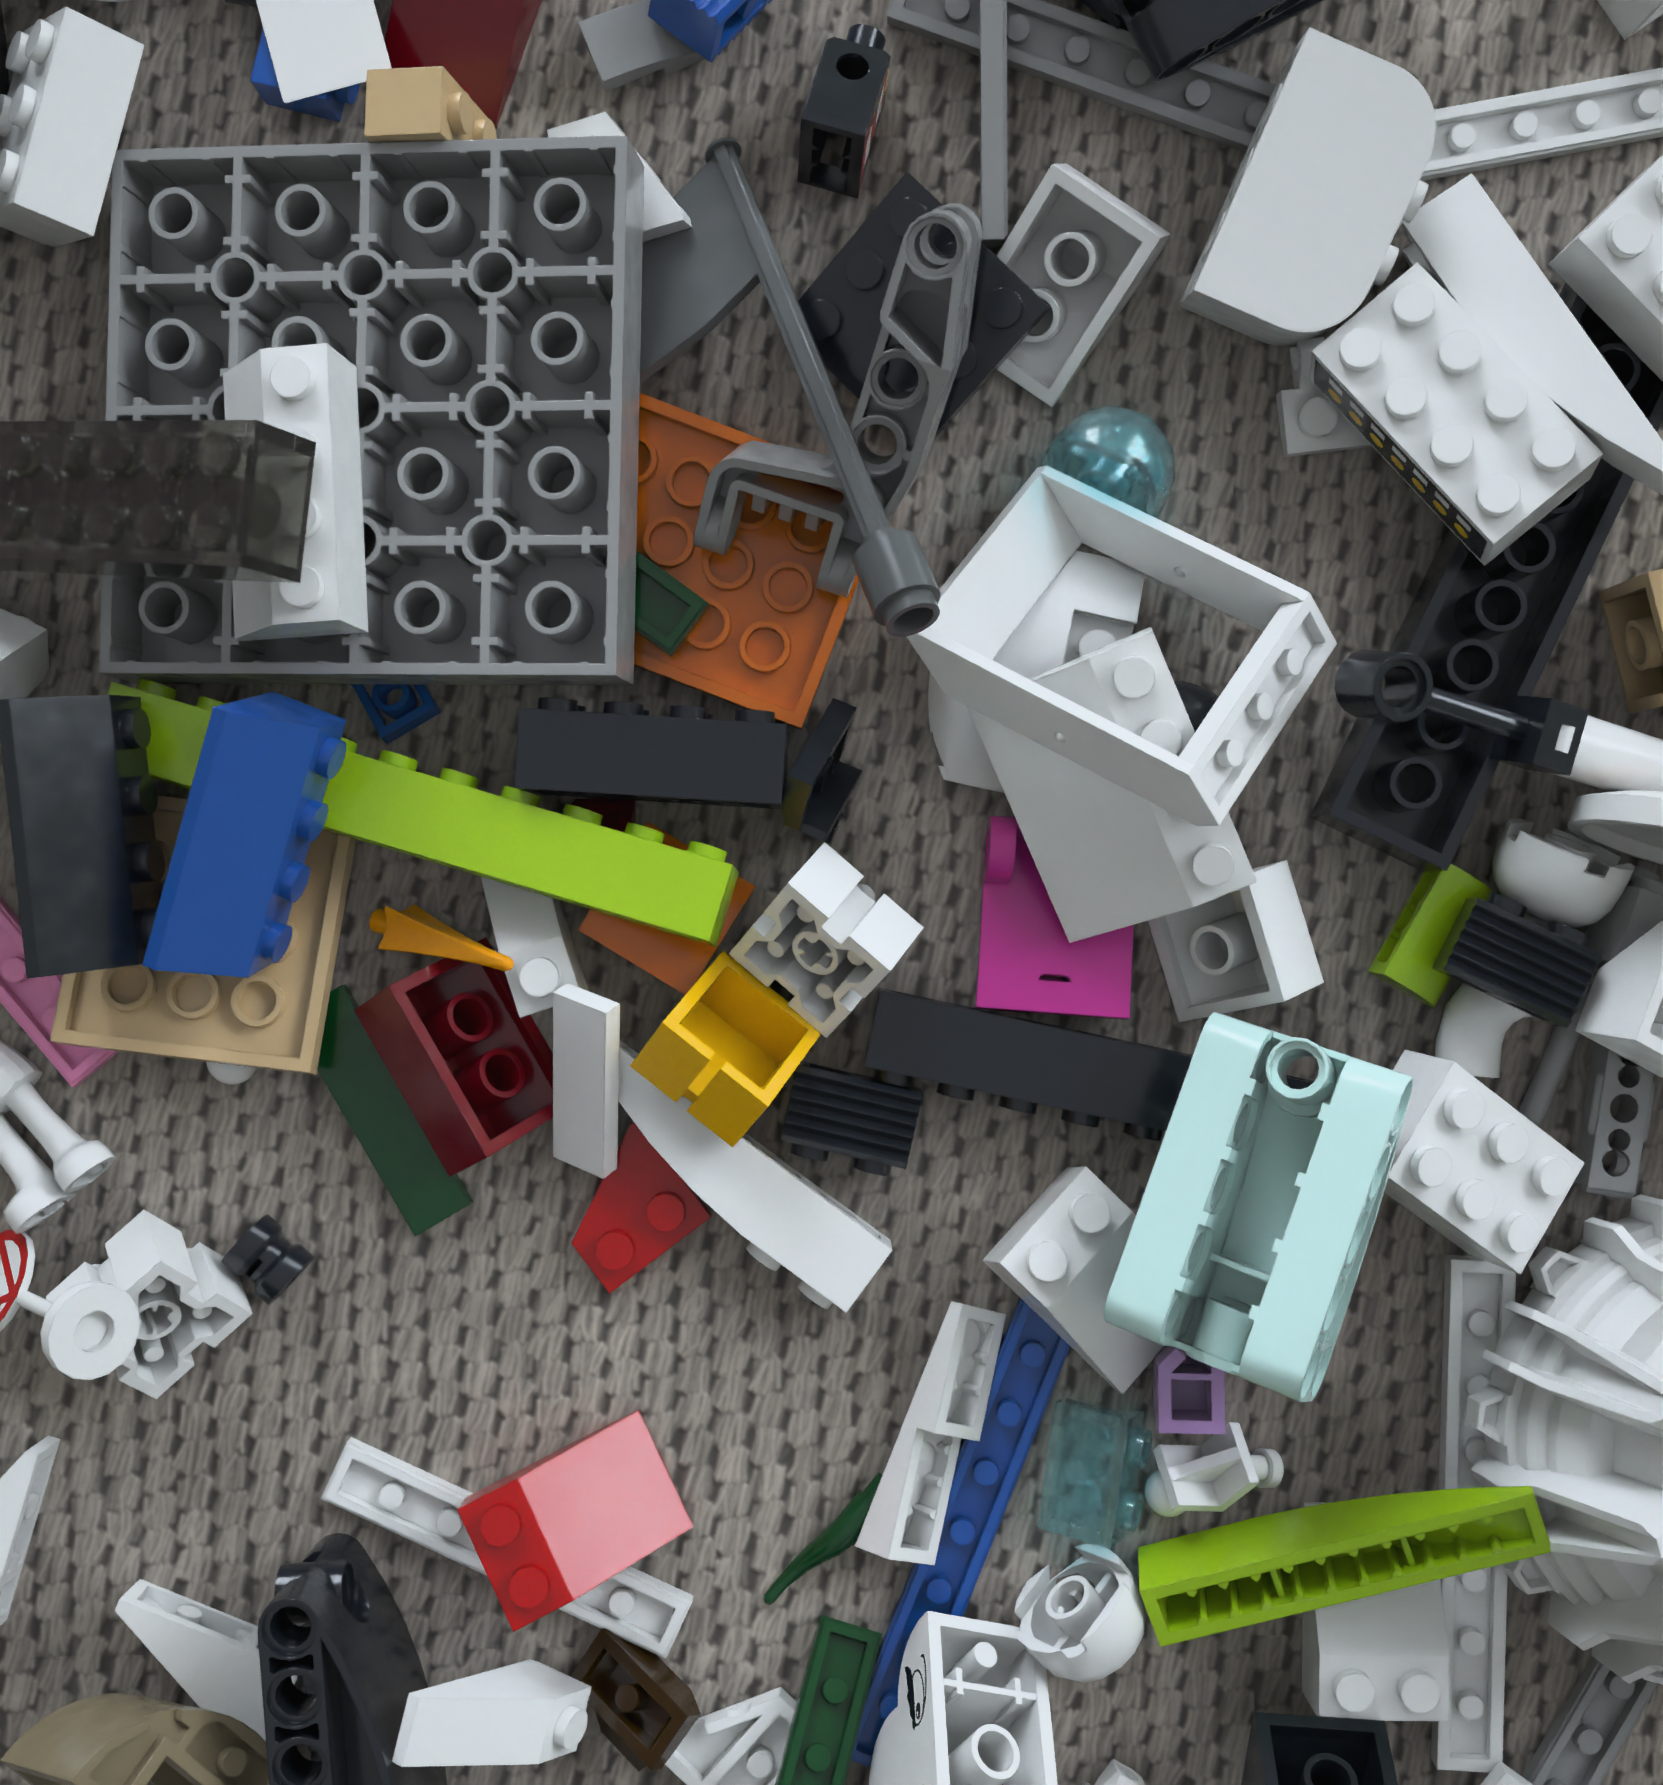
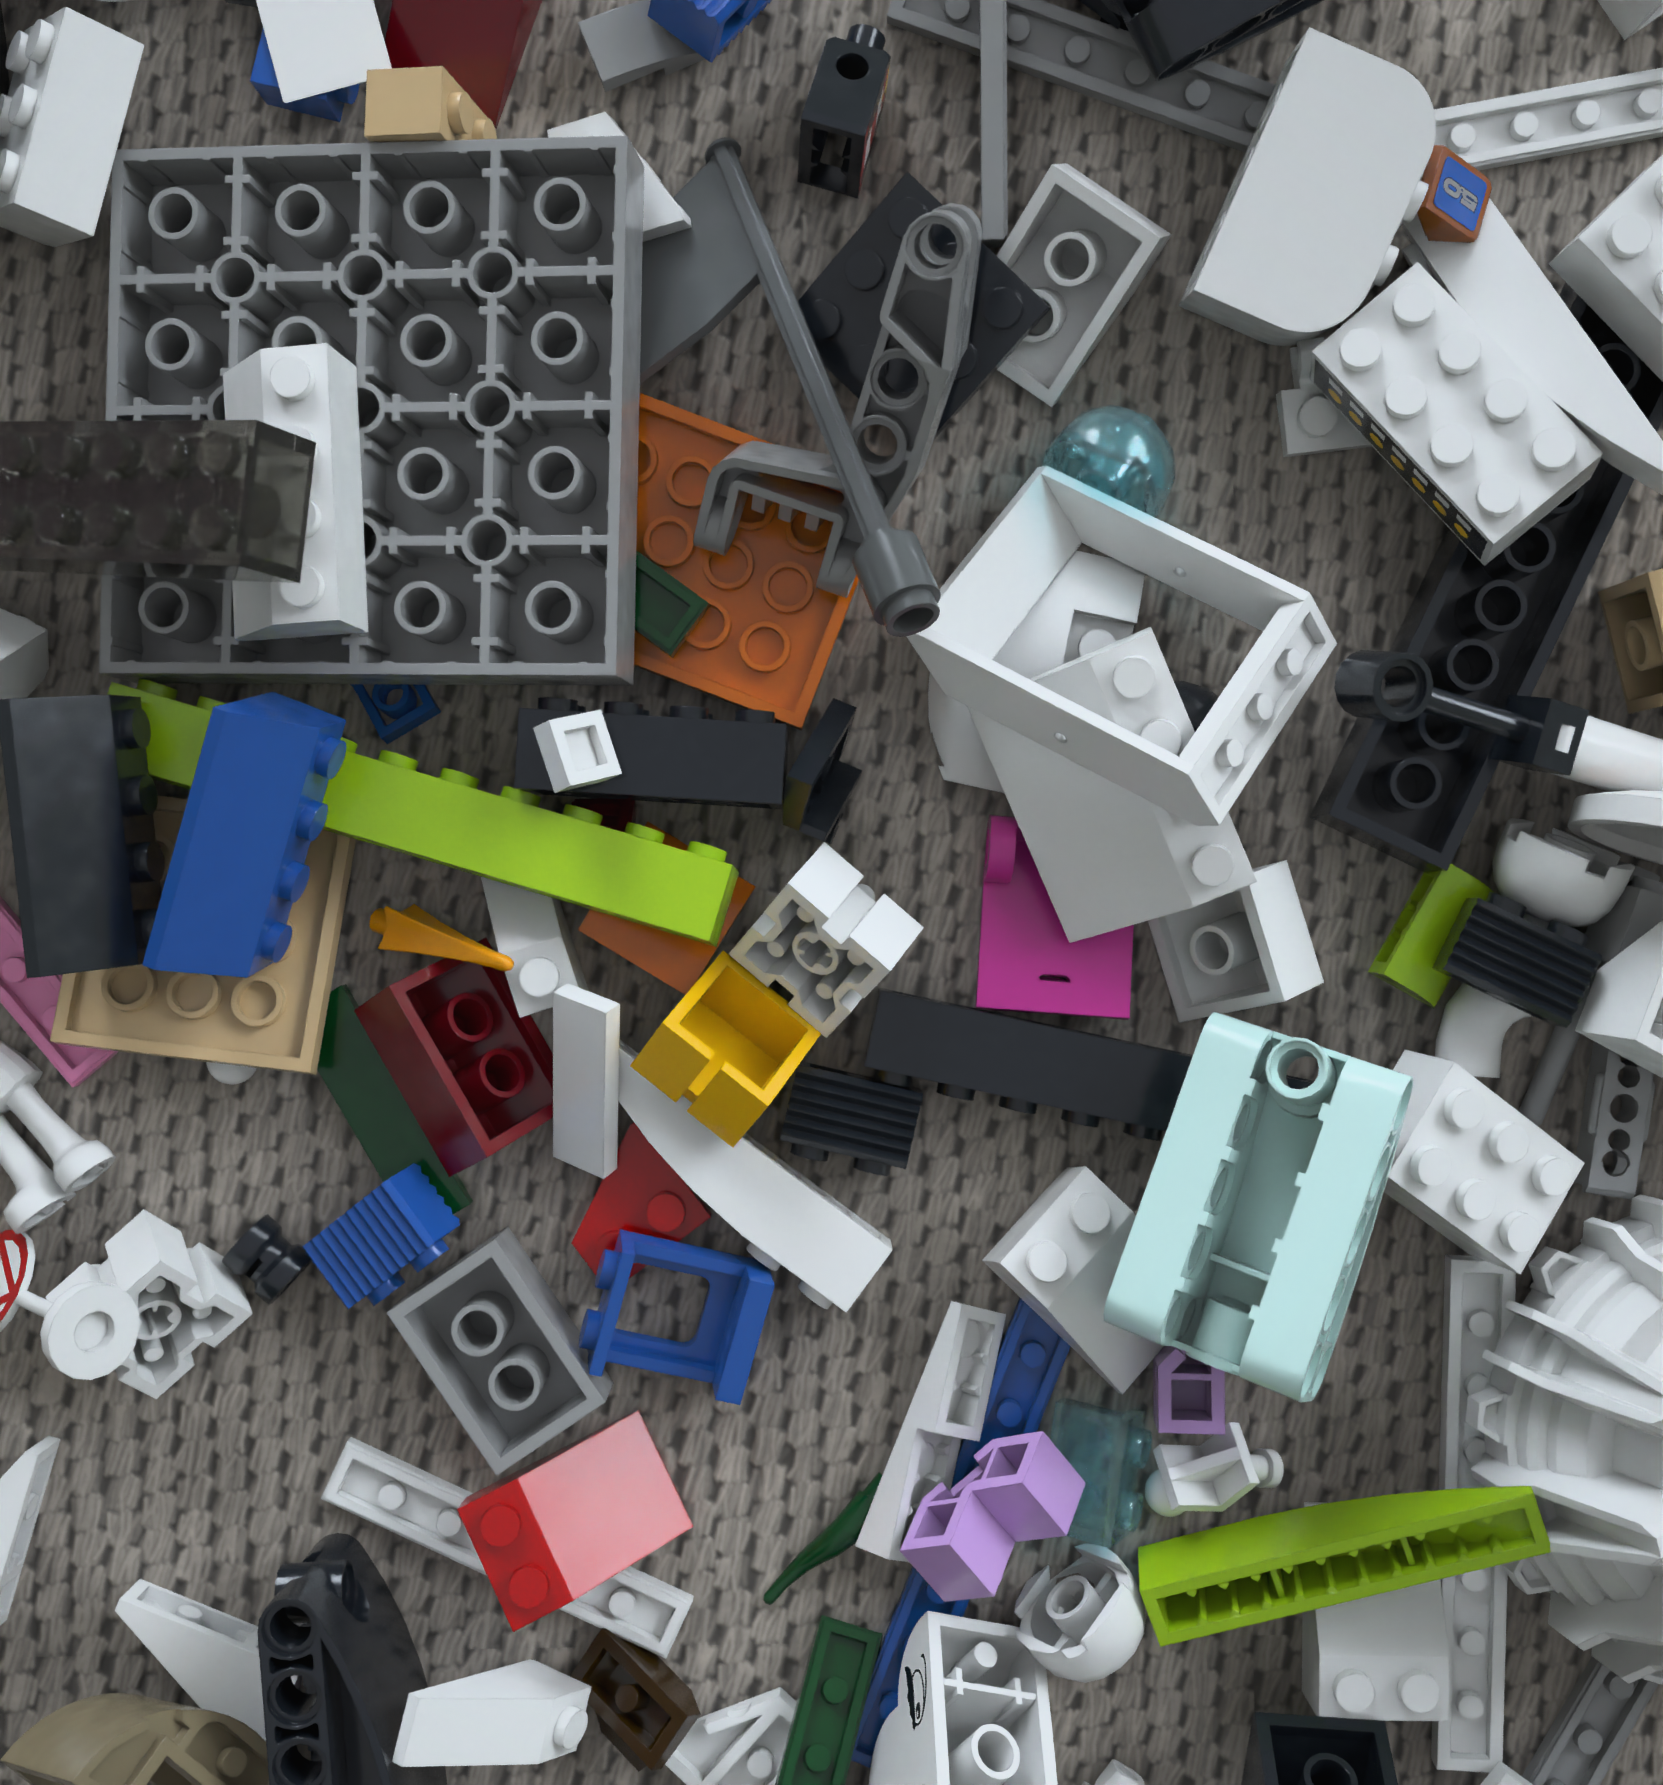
none -> blue brick [302,1163,460,1310]
none -> light grey brick [387,1226,614,1476]
none -> white plate [533,709,622,793]
none -> blue window [579,1229,775,1405]
none -> lavender brick [900,1431,1086,1602]
none -> slope [1417,145,1492,243]

